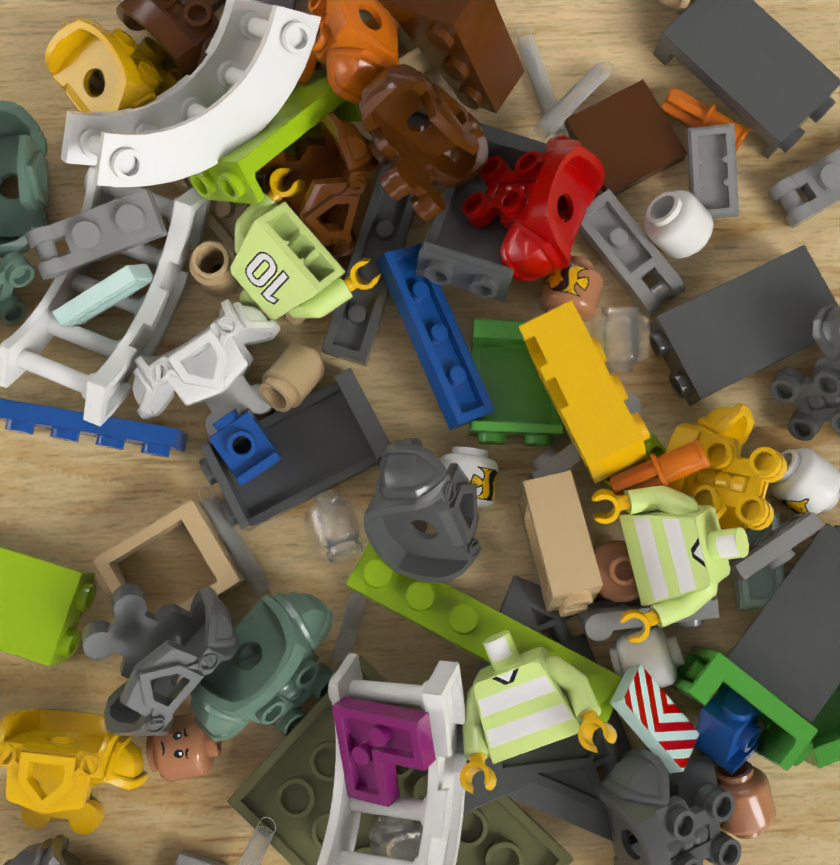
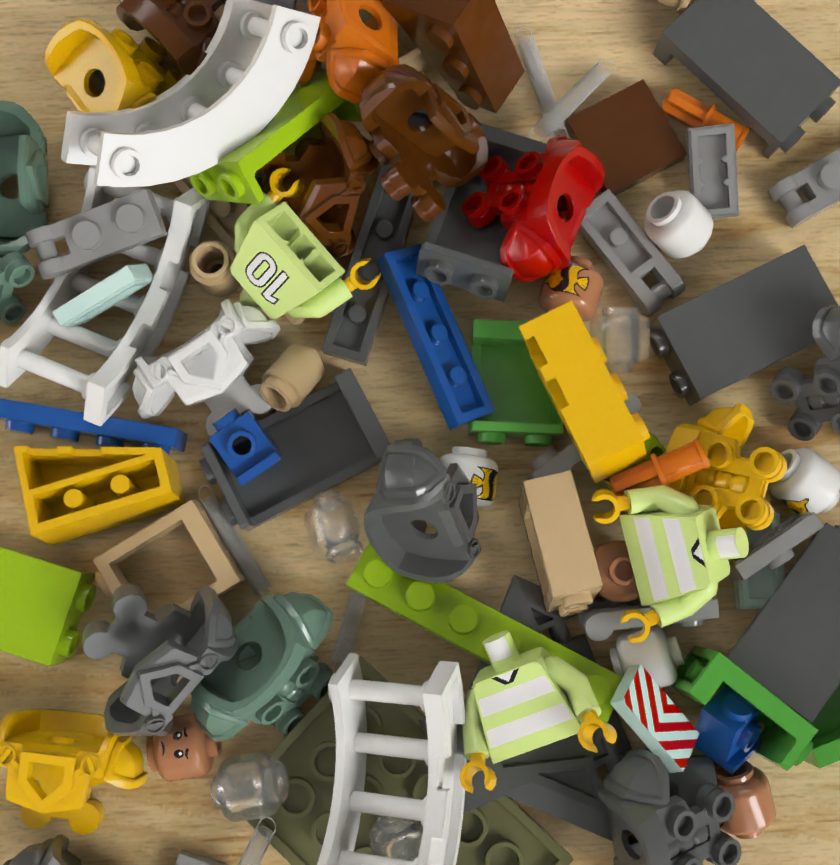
magenta plate [332,697,436,807] -> none
none -> yellow wedge [13,446,186,546]
none -> clear head [211,751,289,822]

